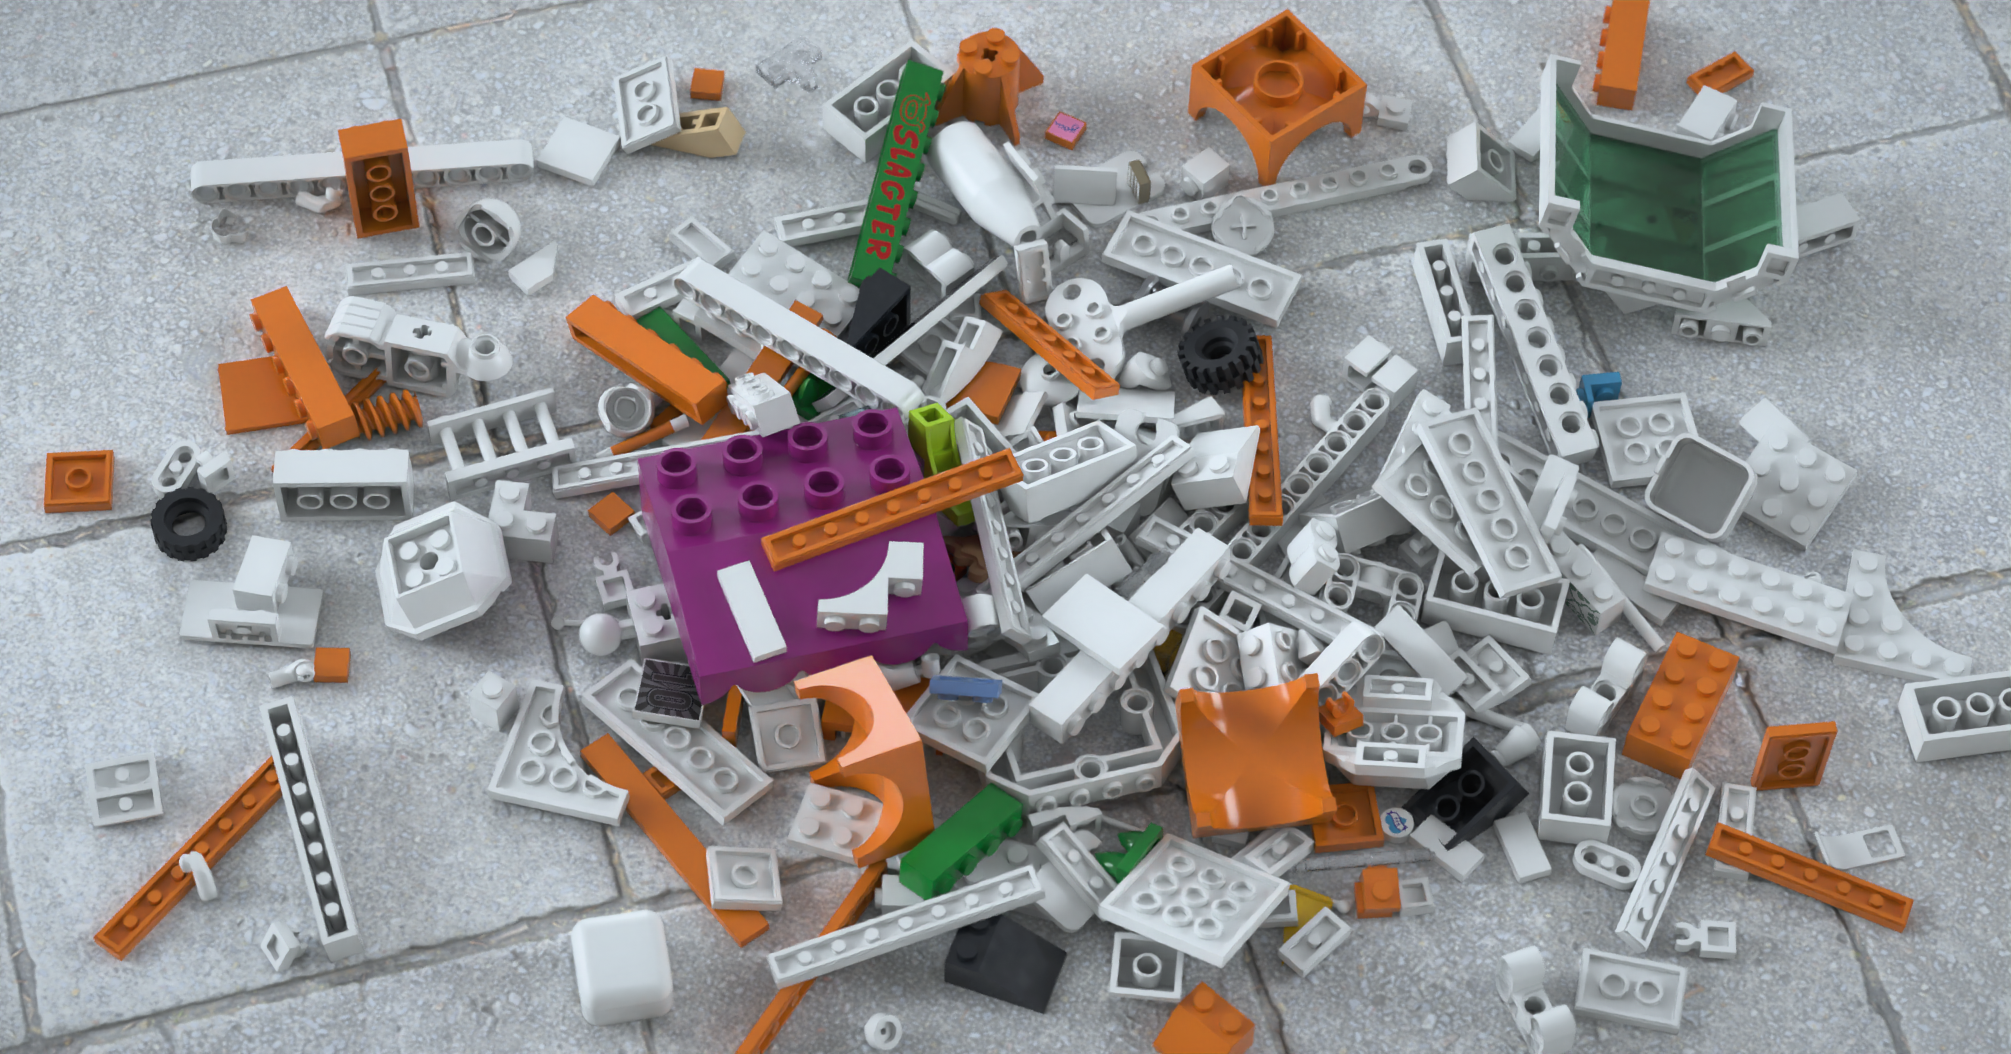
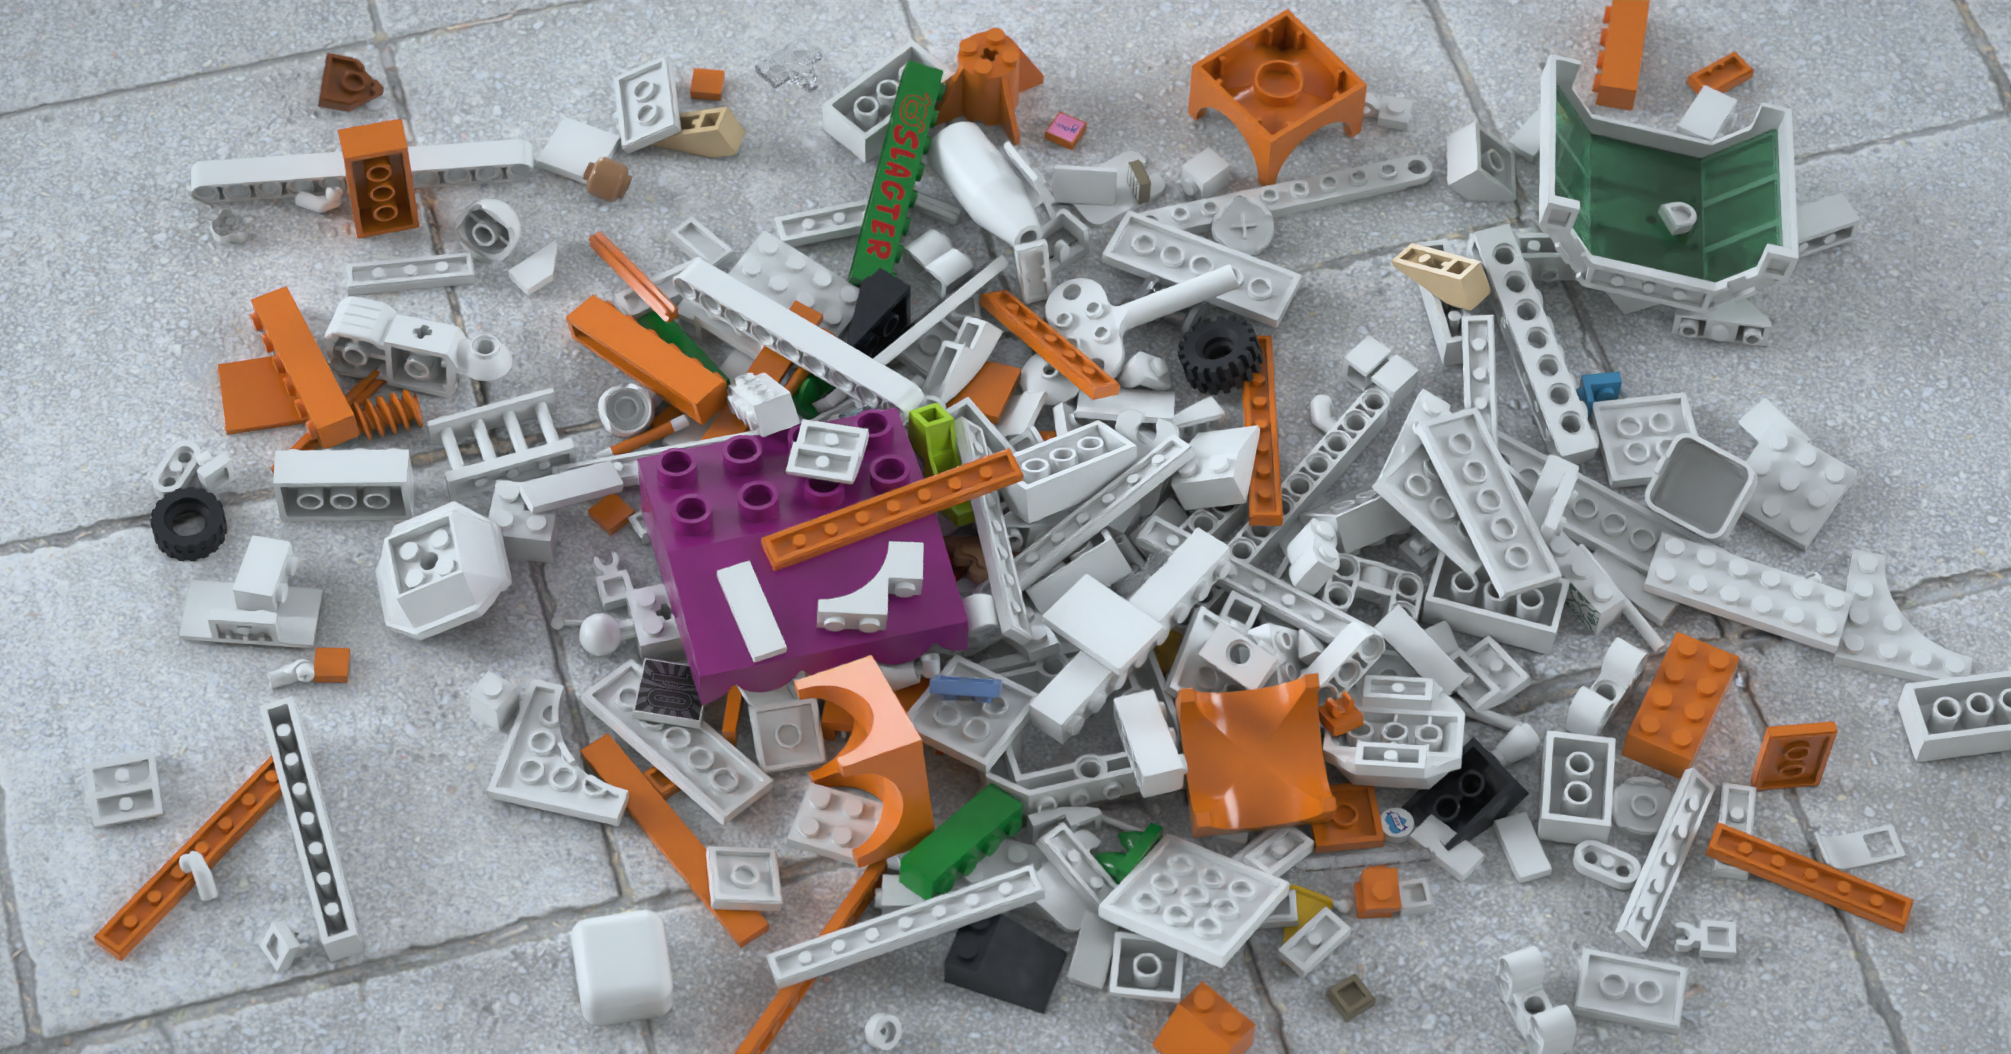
orange tile [44,450,115,513] -> none
none -> dark orange plate [318,53,384,112]
none -> white tile [519,460,624,515]
none -> medium nougat head [583,156,632,203]
none -> orange axle [589,231,680,323]
none -> white slope [786,419,869,485]
none -> white slope [1068,911,1120,991]
none -> white brick [1113,689,1188,798]
none -> white brick [1198,621,1280,690]
none -> dark tan tile [1326,973,1376,1022]
none -> tan slope [1391,243,1491,311]
none -> white tile [1658,202,1697,235]

